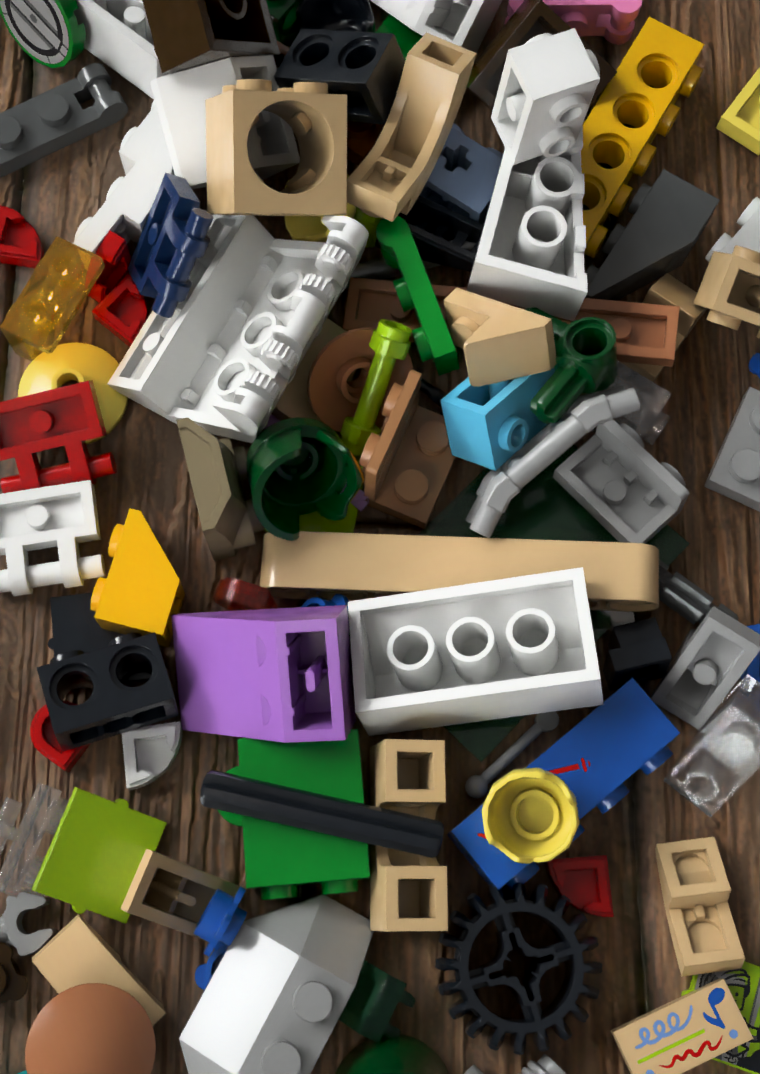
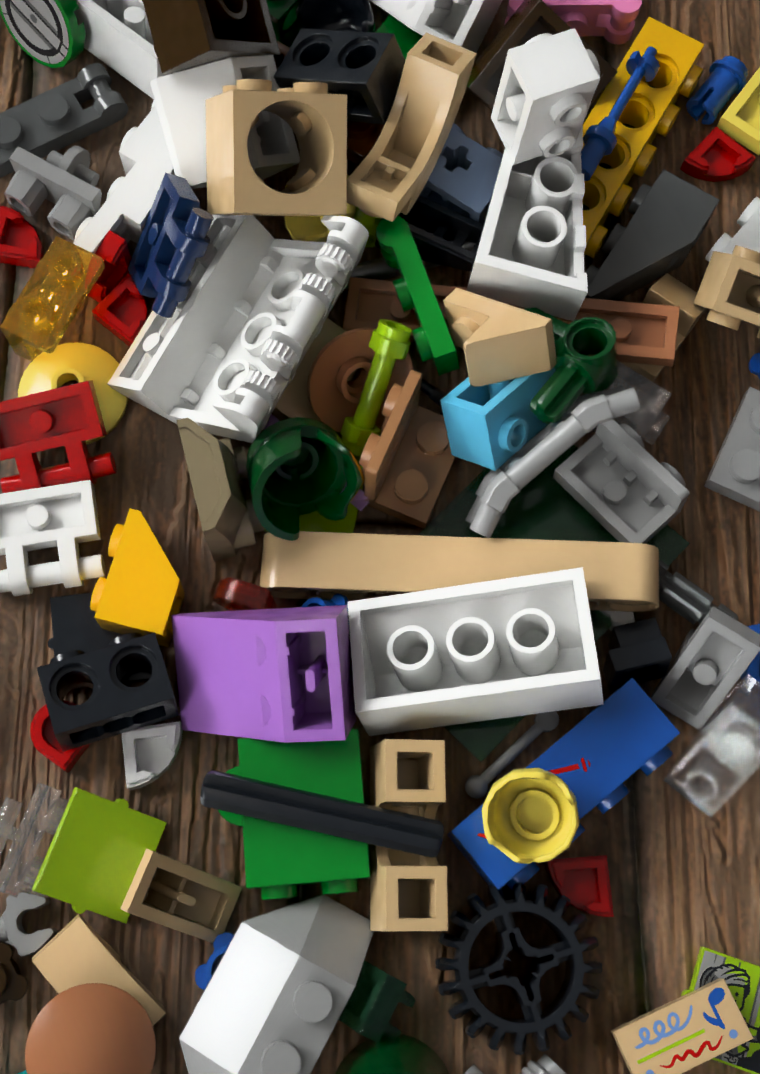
blue plate [193,886,247,957] -> none
tan slope [655,837,745,977] -> none
none -> light grey hips [4,145,102,241]
none -> blue piece [581,46,660,181]
none -> red tile [680,126,756,182]
none -> blue pin [686,56,748,125]

